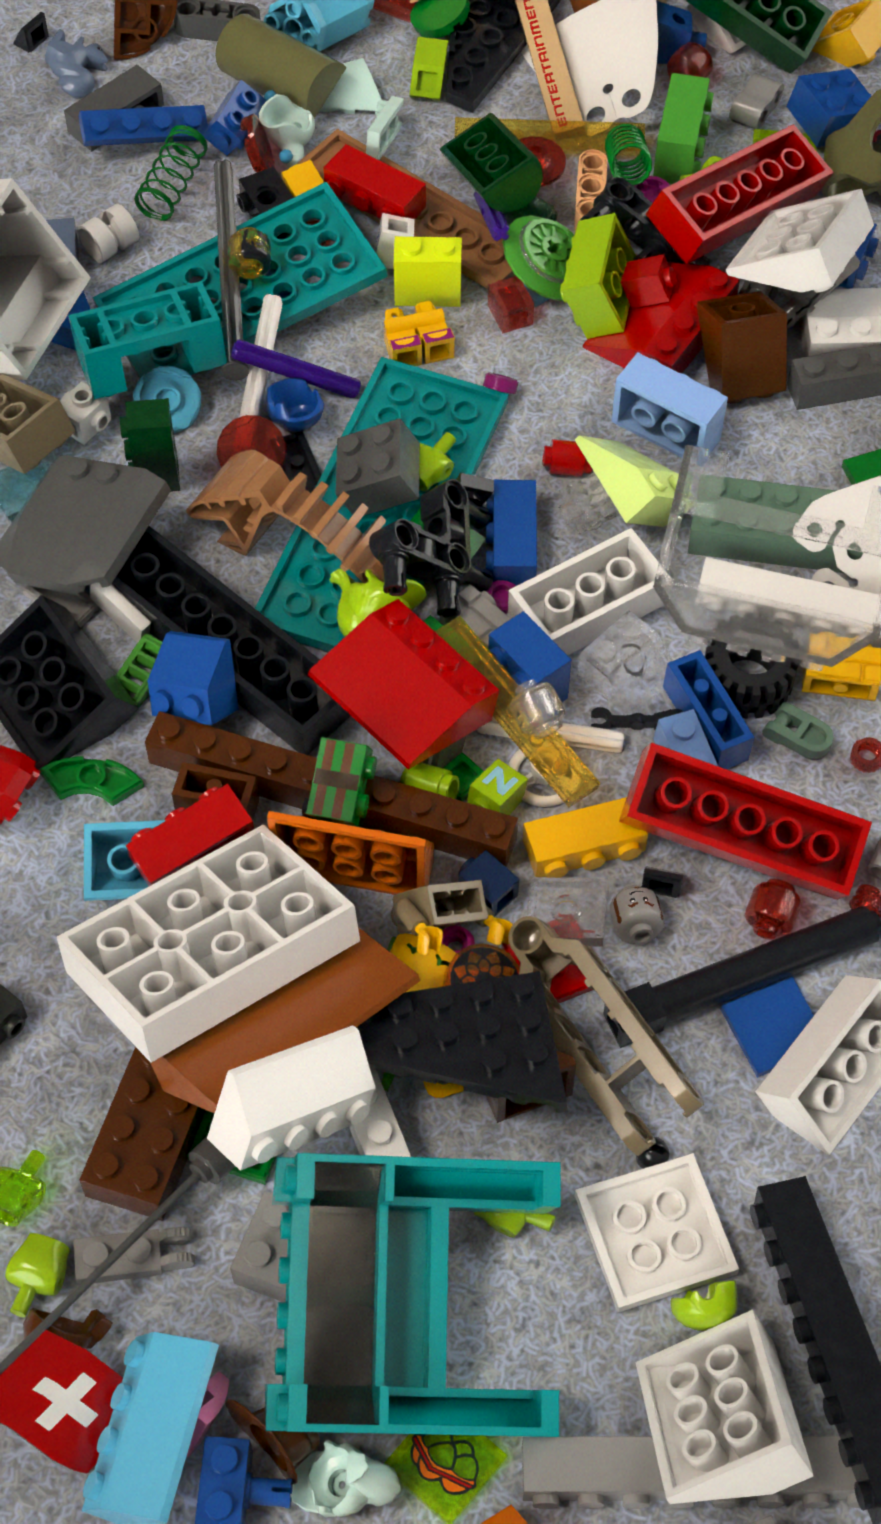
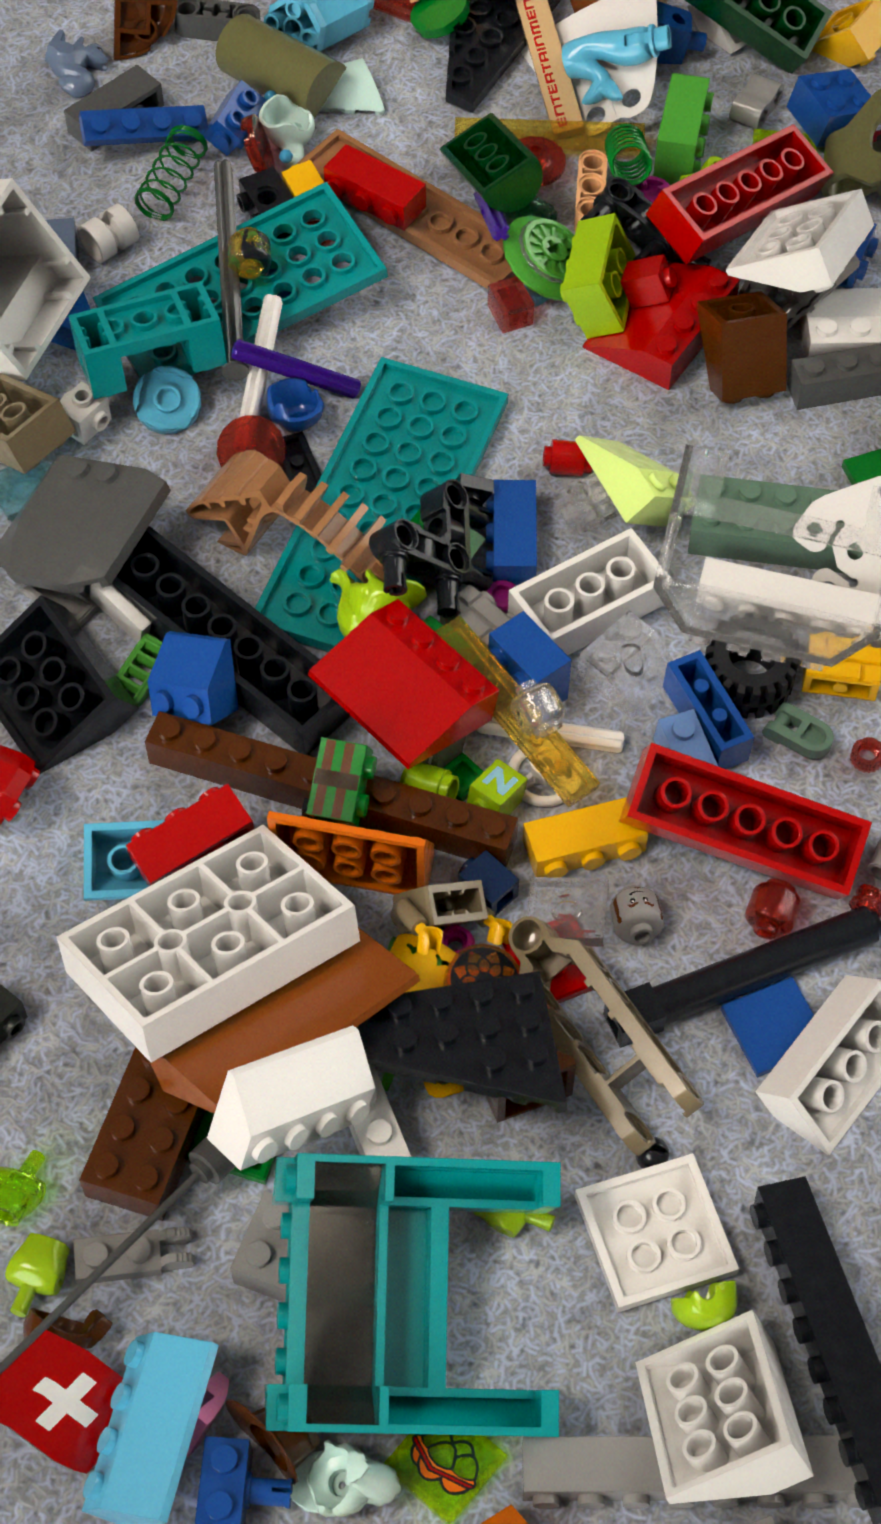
black slope [13,12,49,53] -> none
green tile [39,756,145,806] -> none
dark green brick [120,398,180,492] -> none
reddish brown brick [172,762,260,820] -> none
dark grey brick [336,418,420,516] -> none
light aqua hinge [366,96,404,160] -> none
white brick [374,213,415,269] -> none
yellow hips [384,301,455,366] -> none
neon yellow brick [394,236,462,307] -> none
lime slope [409,37,448,100] -> none
lime piece [419,432,456,492] -> none
magenta tile [483,372,519,394] -> none
black piece [591,707,683,730] -> none
light blue brick [611,352,728,467] -> none
black slope [641,866,683,898] -> none
clear red head [667,42,713,80] -> none
none -> medium azure piece [562,24,672,105]

